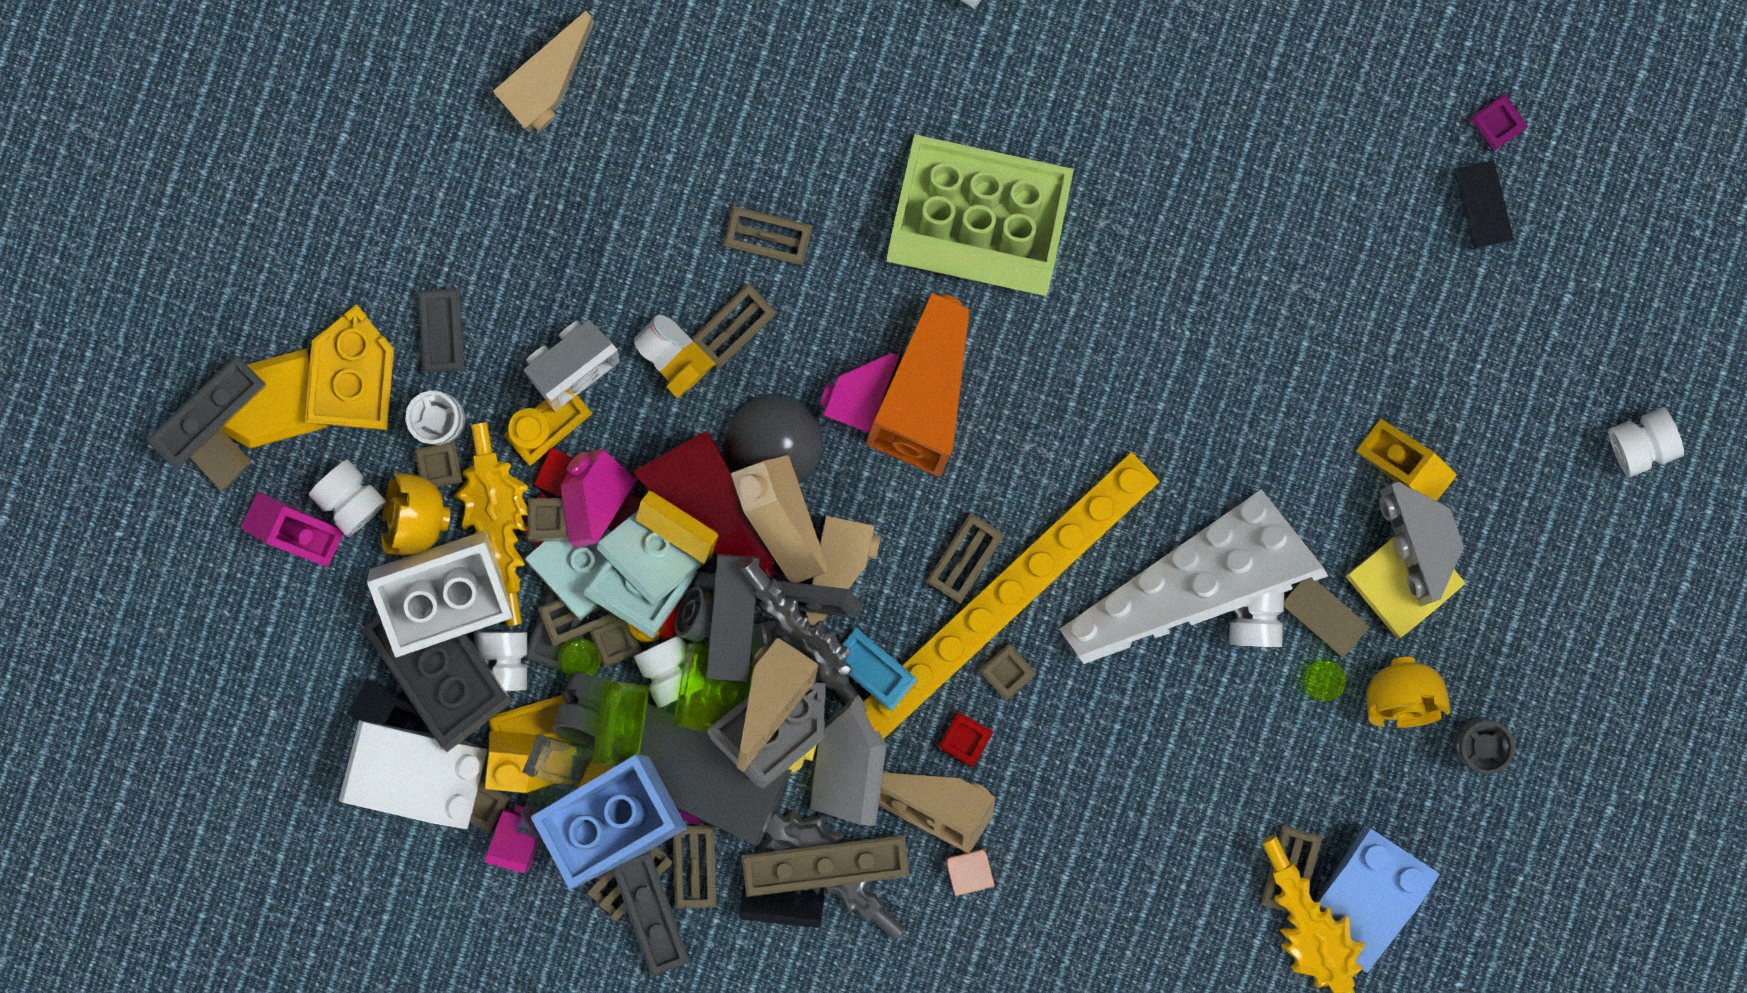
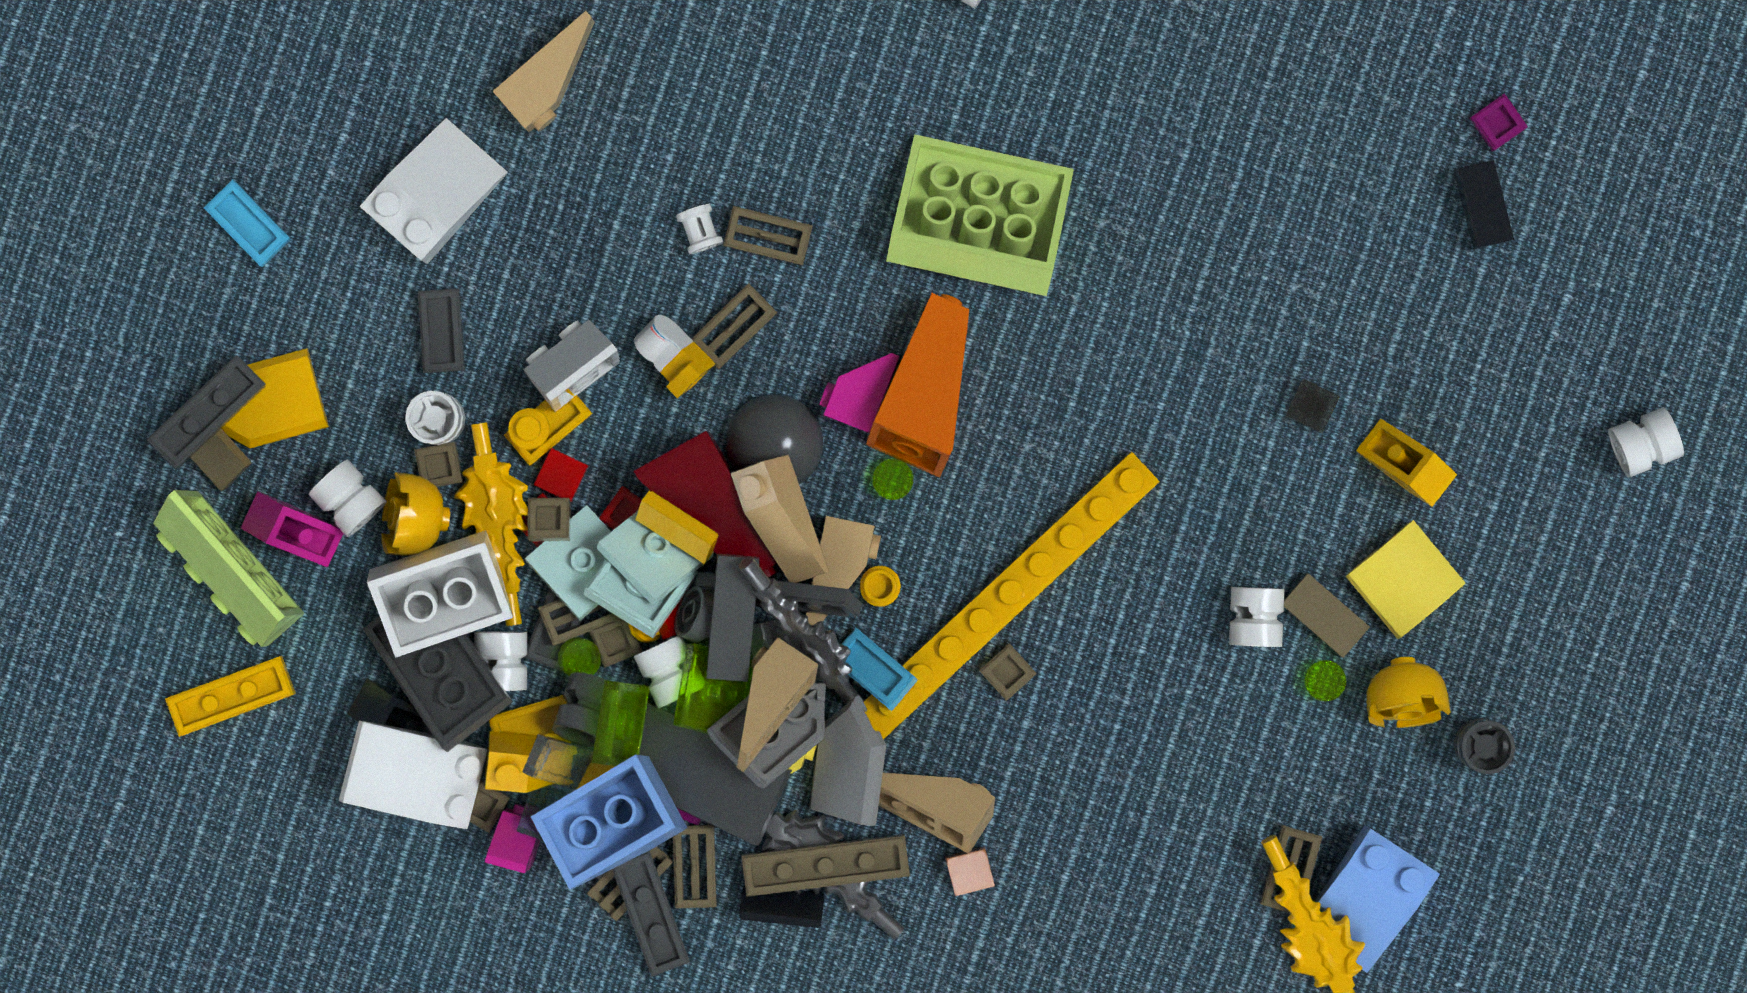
yellow tile [305,304,394,430] -> none
dark pink slope [561,449,637,548] -> none
dark tan tile [926,513,1005,604] -> none
red tile [938,711,994,768] -> none
white wing [1060,489,1328,664] -> none
light grey slope [1379,482,1464,607] -> none
none -> yellowish green slope [153,490,305,647]
none -> yellow tile [165,656,296,737]
none -> medium azure tile [204,179,291,267]
none -> white slope [360,118,508,264]
none -> white bush [676,204,724,255]
none -> yellow plate [860,566,901,607]
none -> clear neon green tile [872,459,913,500]
none -> clear smoke plate [1284,379,1340,434]

